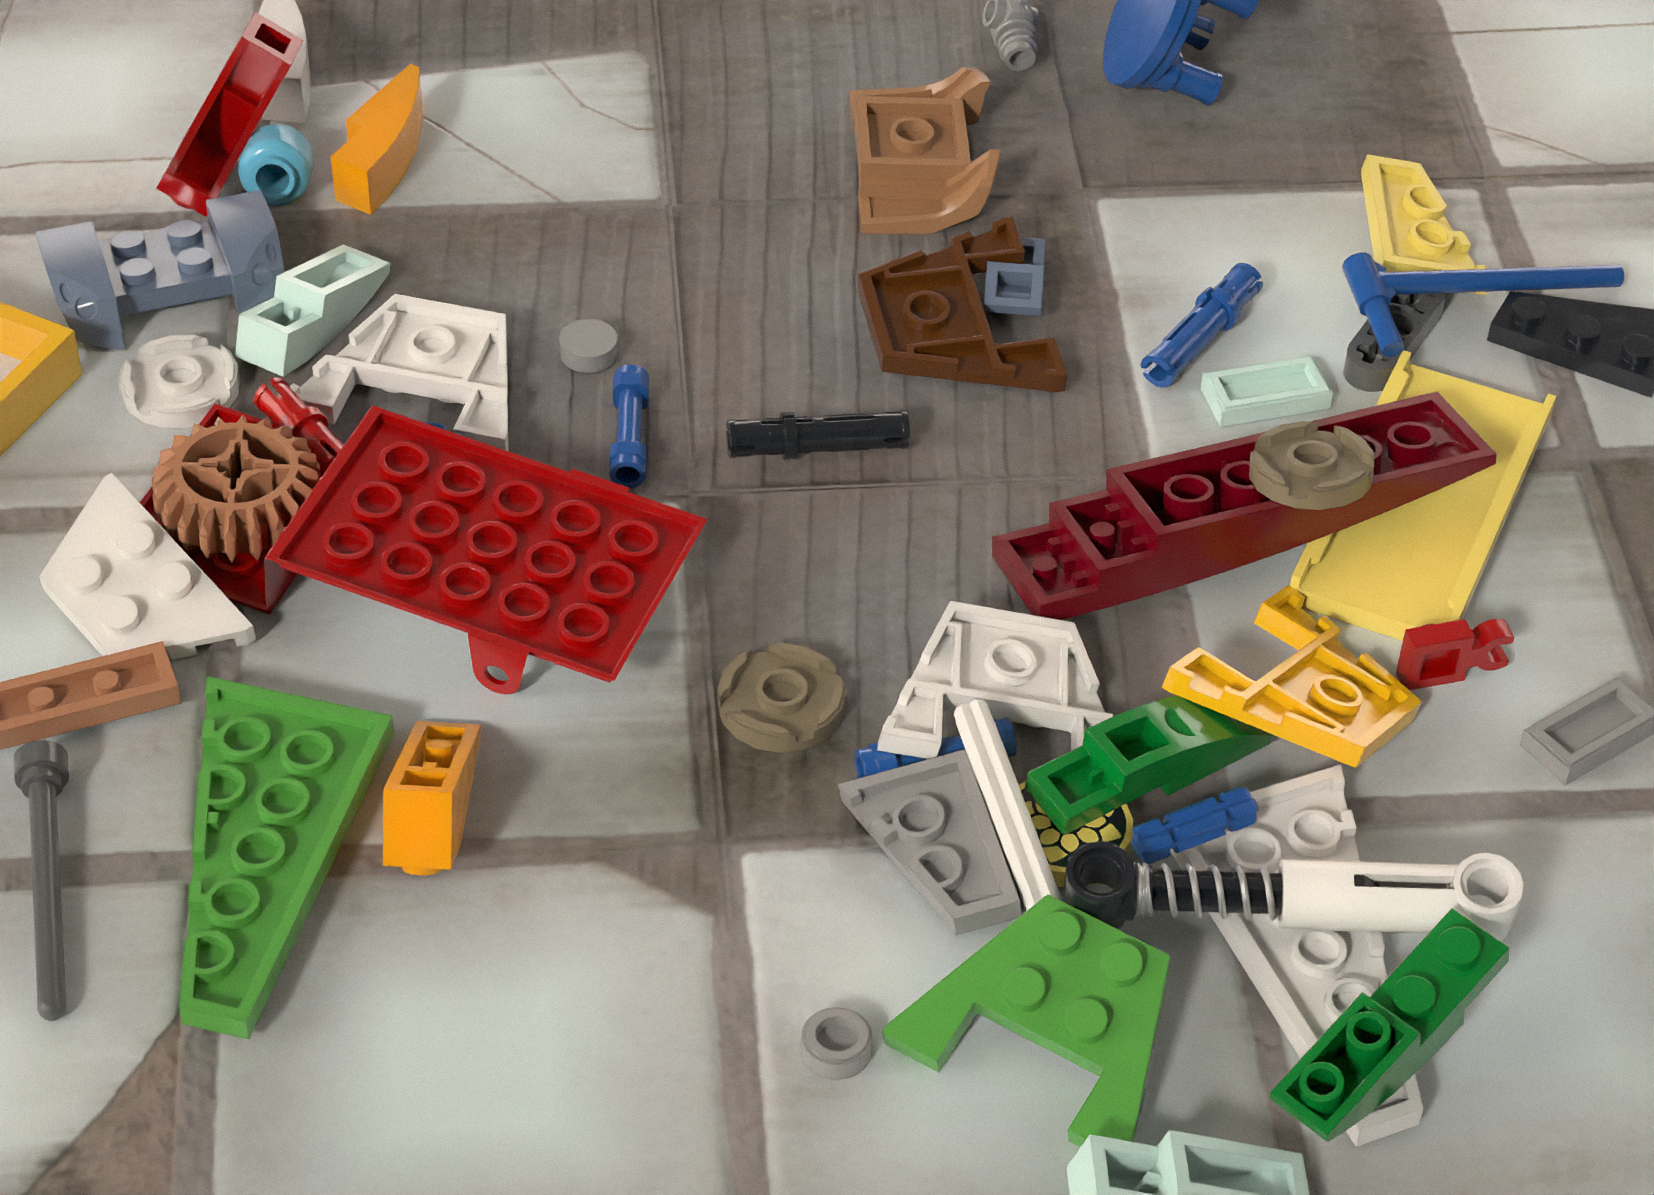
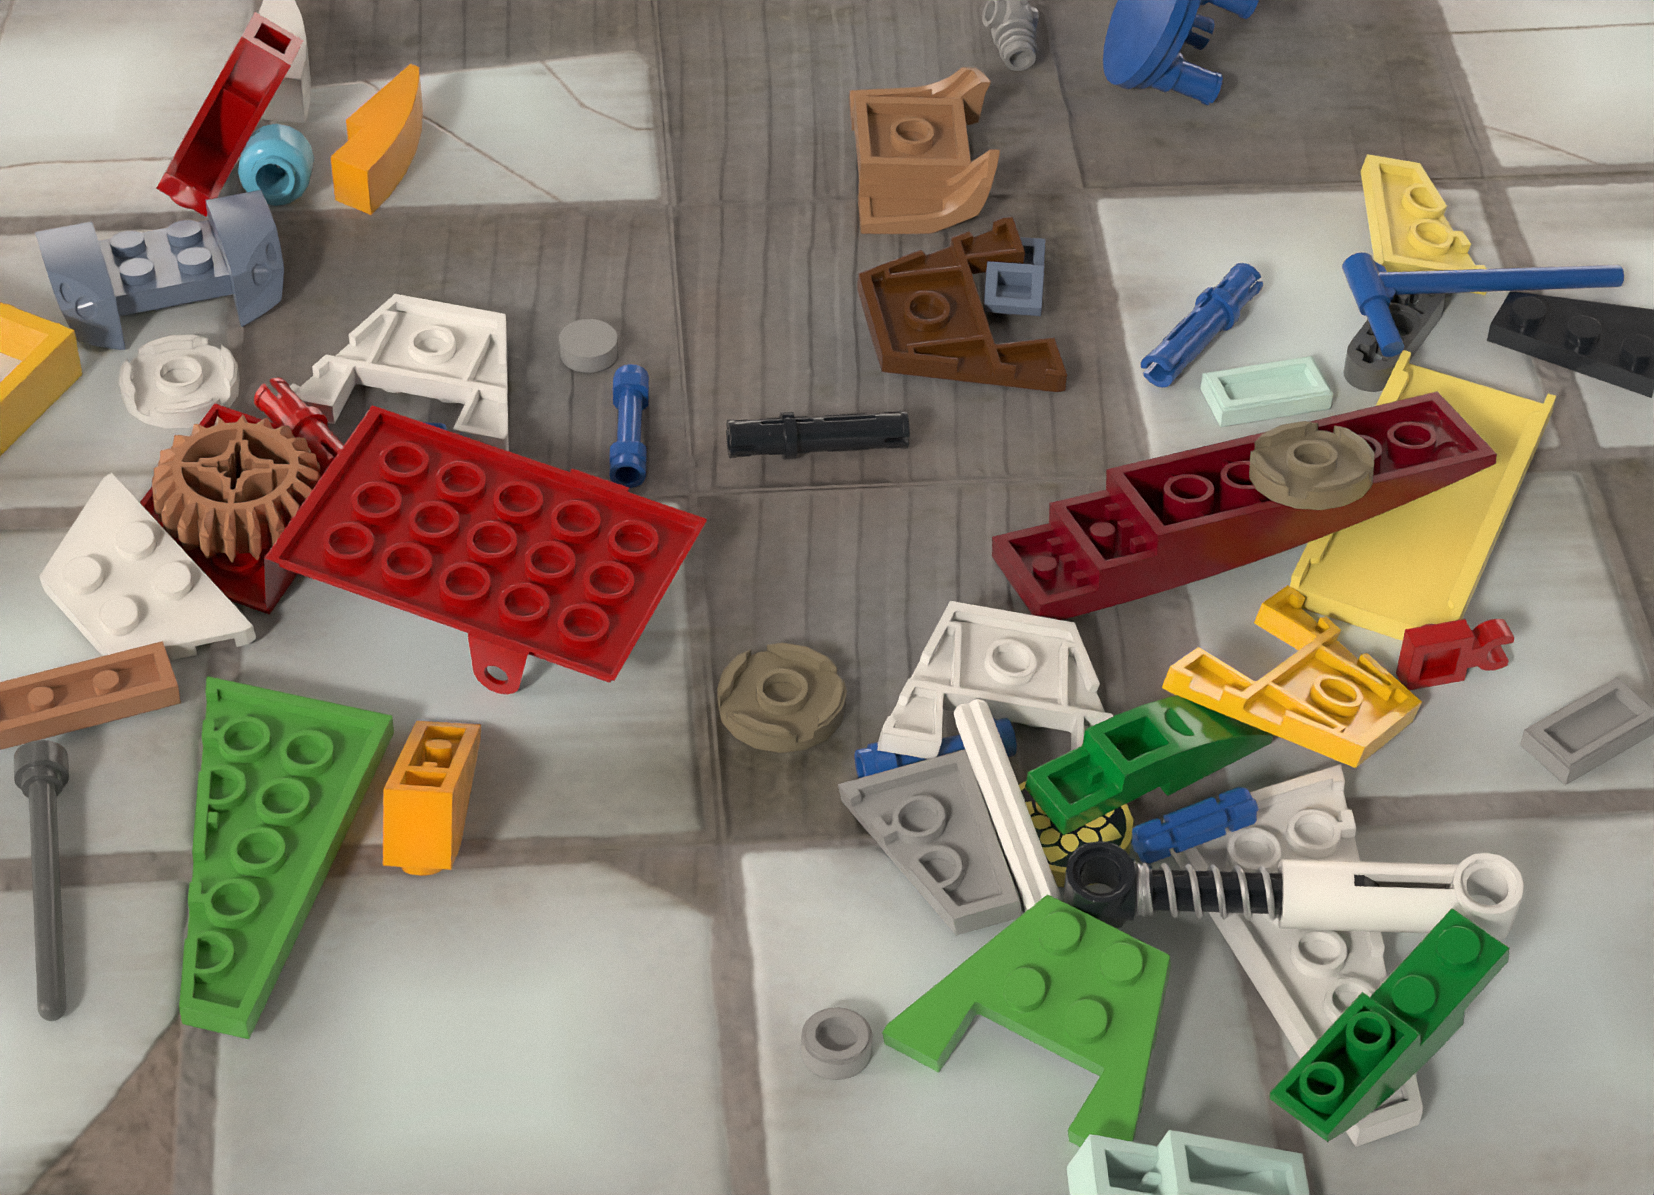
light aqua slope [235,244,391,376] -> none

